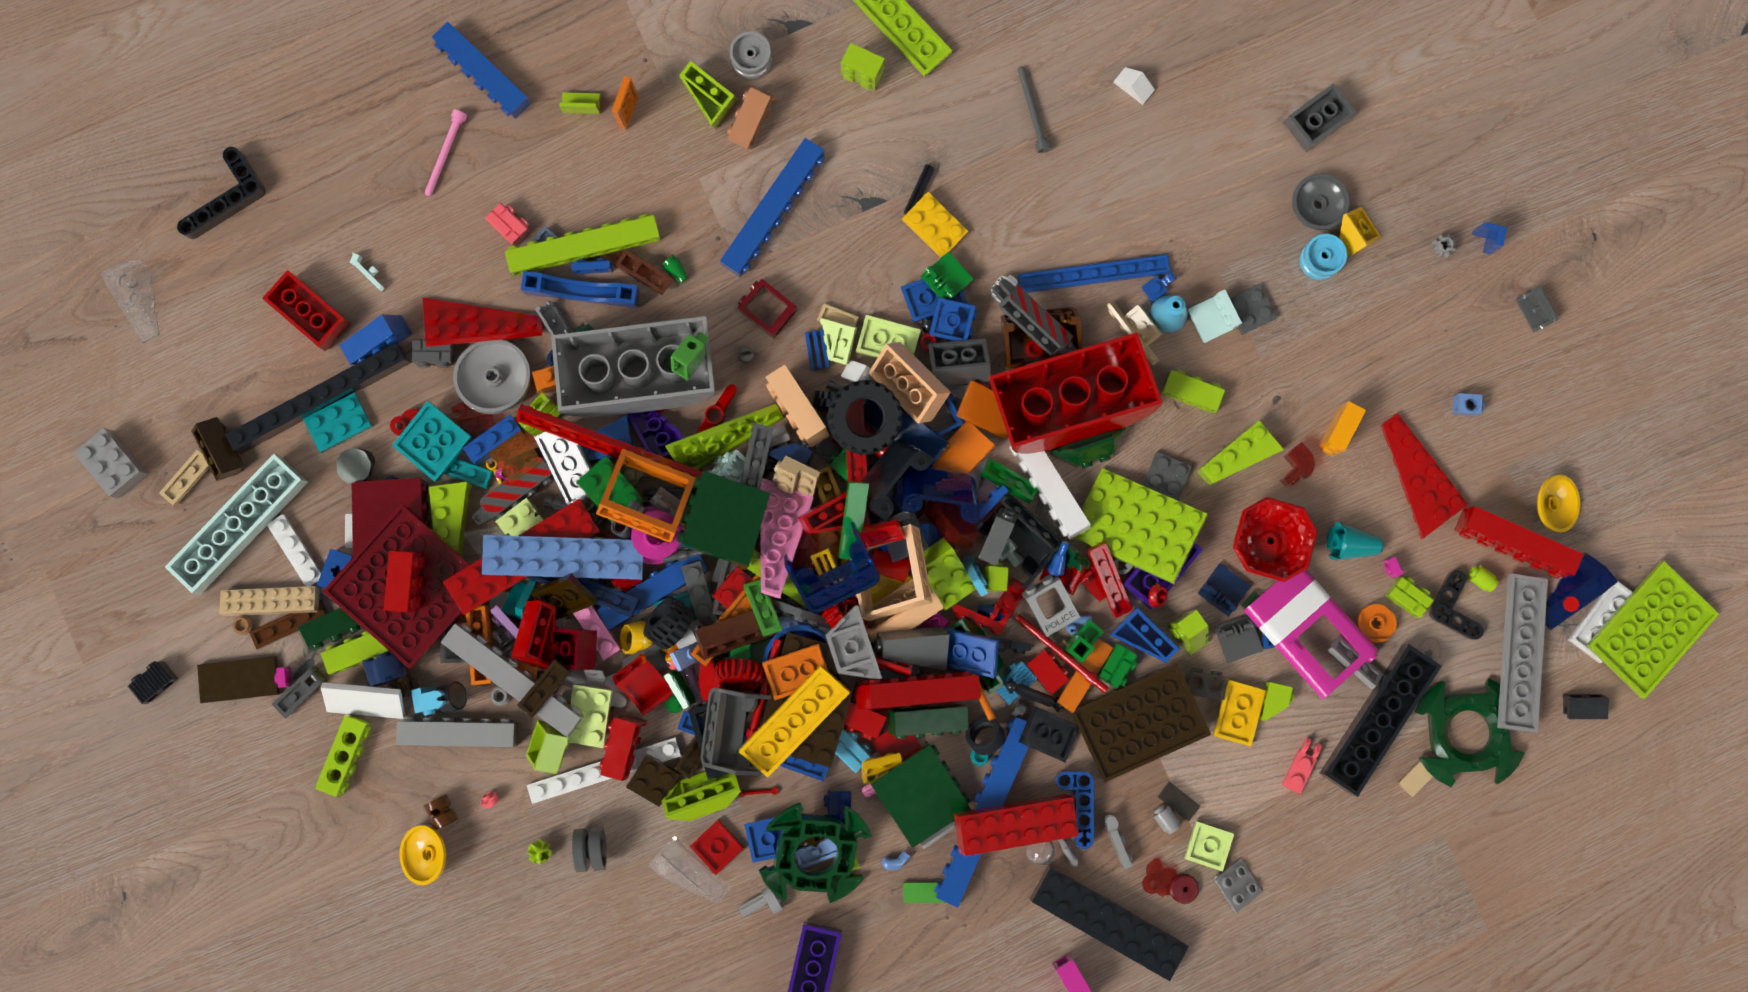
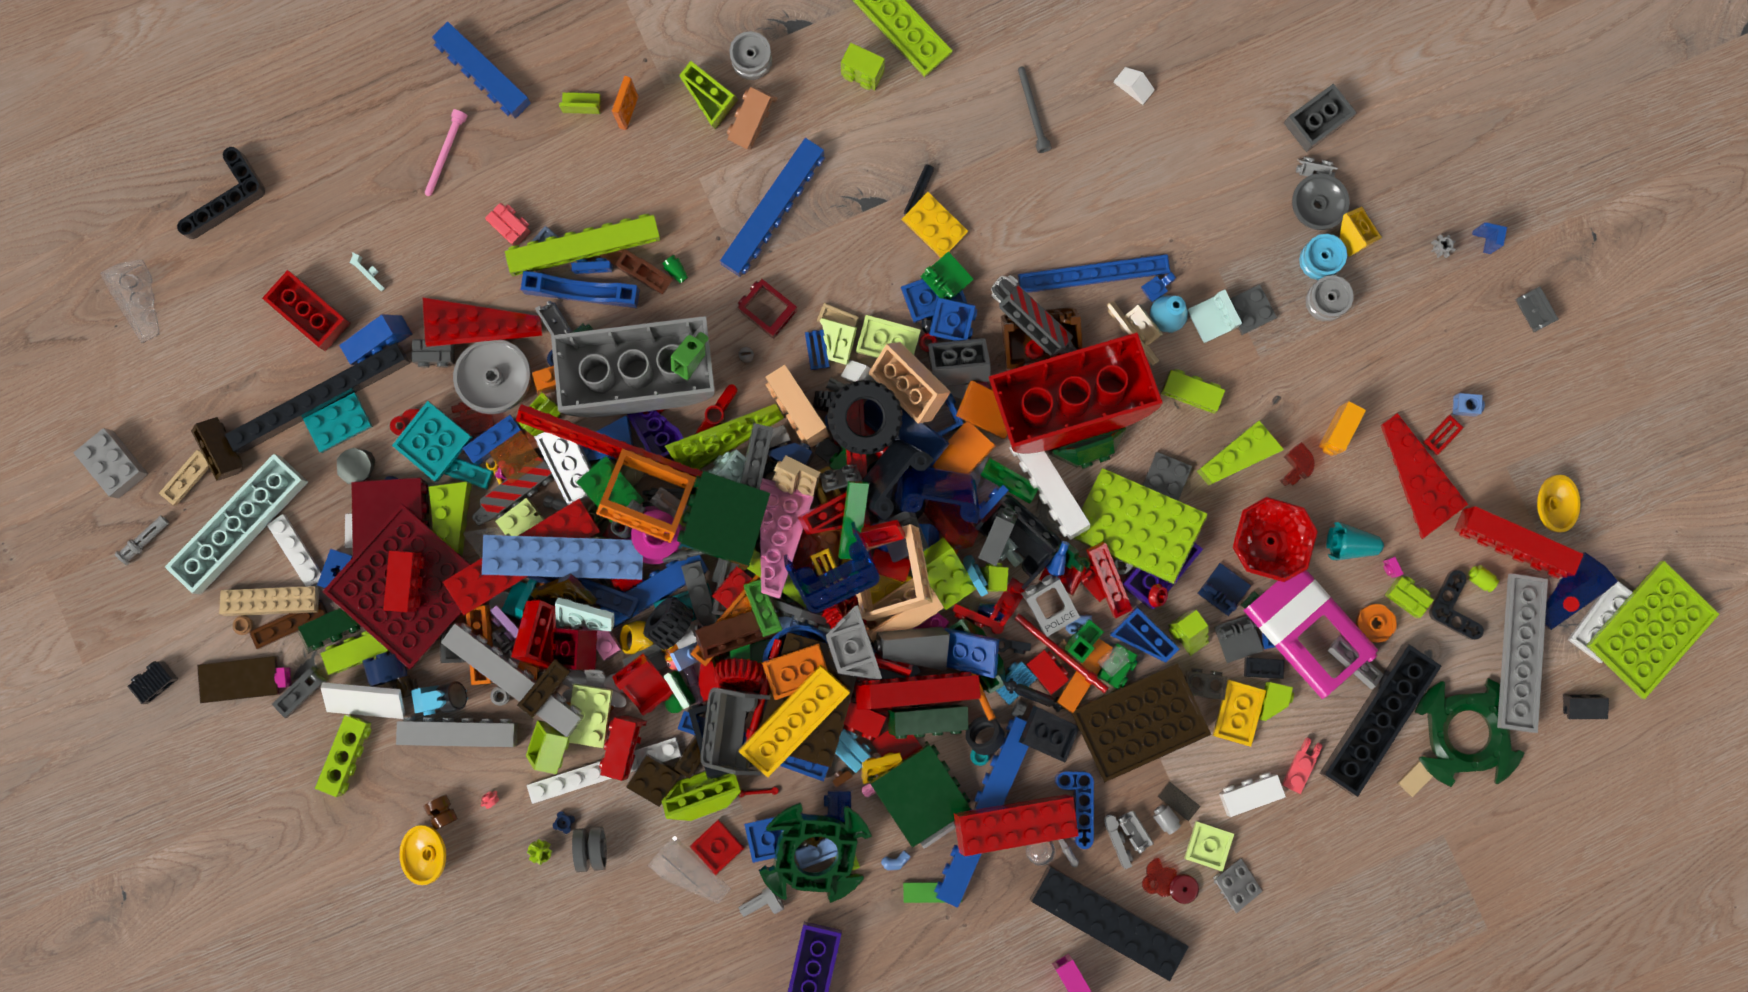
none -> light grey pin [115,515,170,565]
none -> dark blue plate [553,811,575,834]
none -> light aqua wing [555,598,614,631]
none -> dark grey hinge [820,464,863,492]
none -> reddish brown plate [832,769,853,787]
none -> clear brick [1097,646,1130,677]
none -> light grey hinge [1118,810,1154,853]
none -> white brick [1219,772,1286,817]
none -> black plate [1244,657,1284,679]
none -> light grey hinge [1296,156,1338,177]
none -> light grey wheel [1305,275,1354,322]
none -> red tile [1422,415,1464,455]

